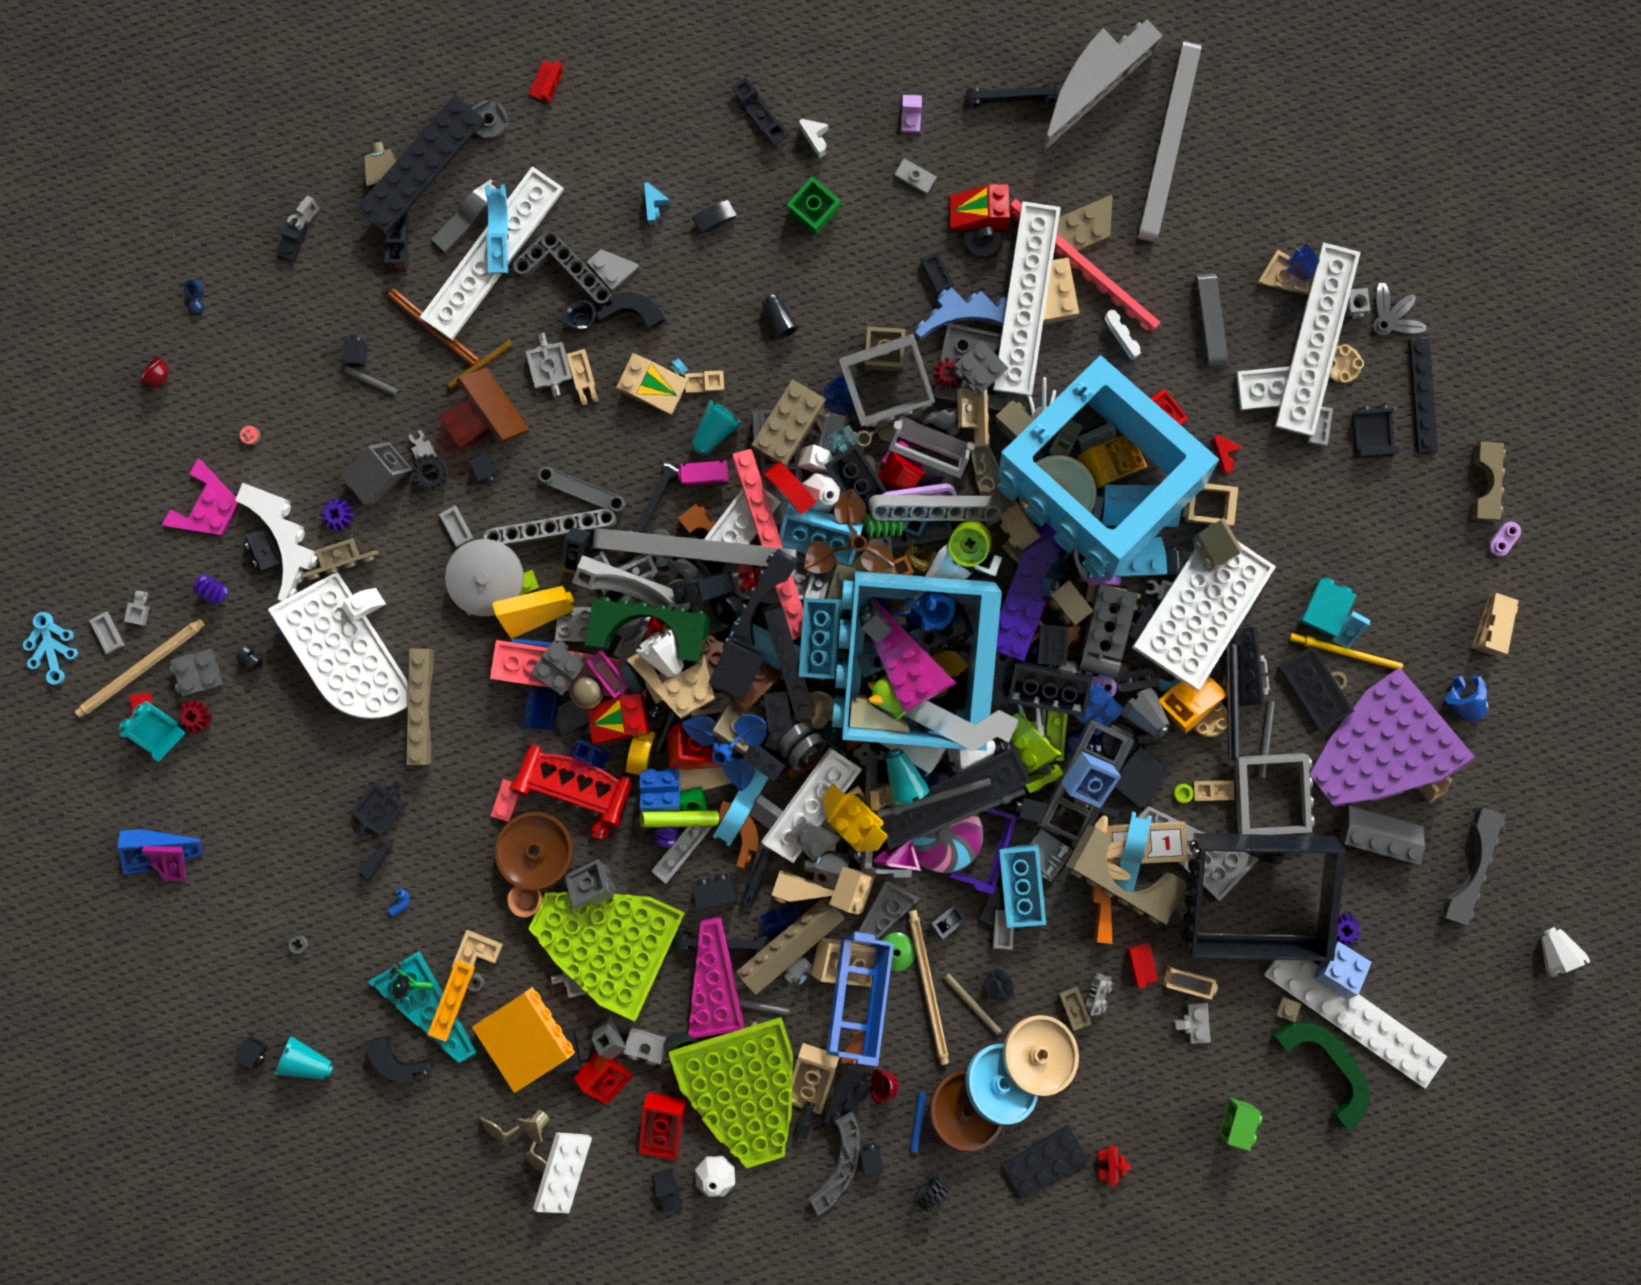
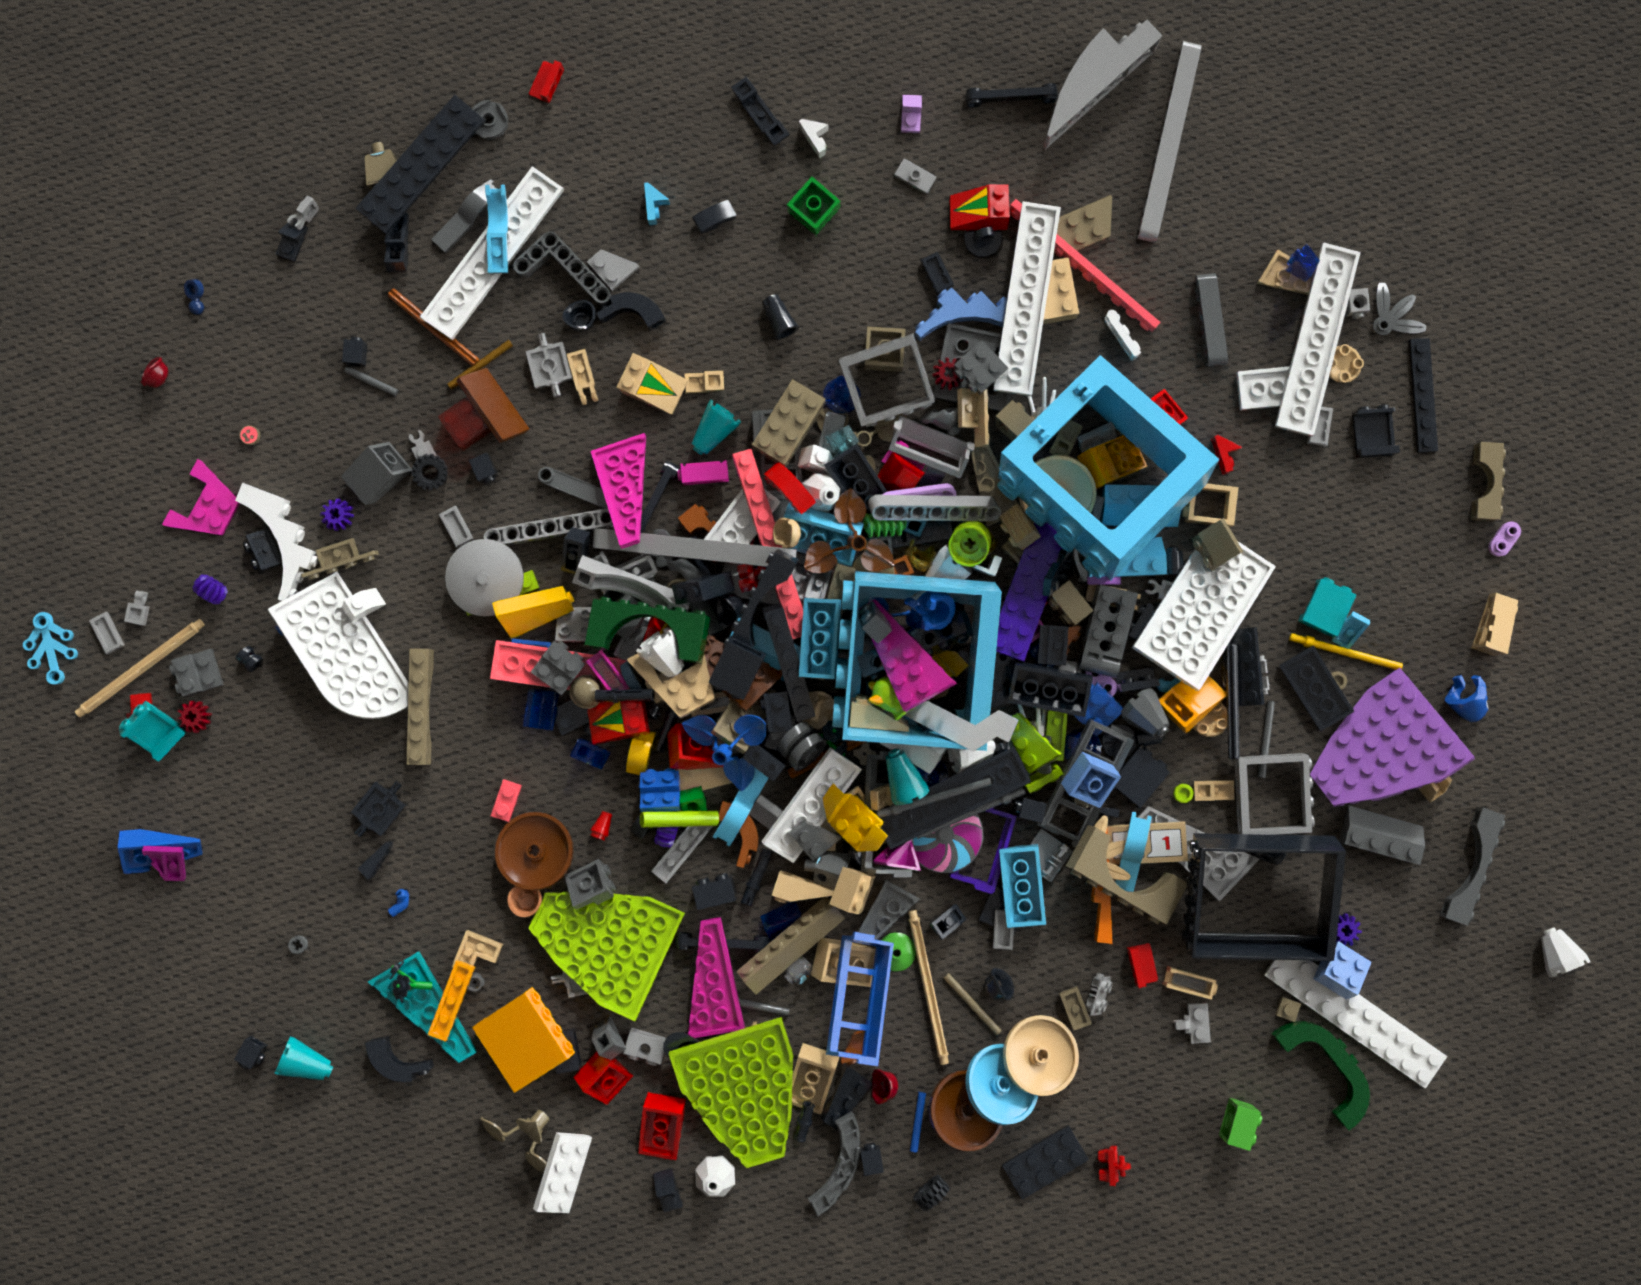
red piece [509,745,632,828] -> none
medium azure plate [671,358,688,376] -> none
none -> dark pink wing [591,433,646,549]
none -> black pin [595,688,655,703]
none -> tan hair [773,518,801,548]

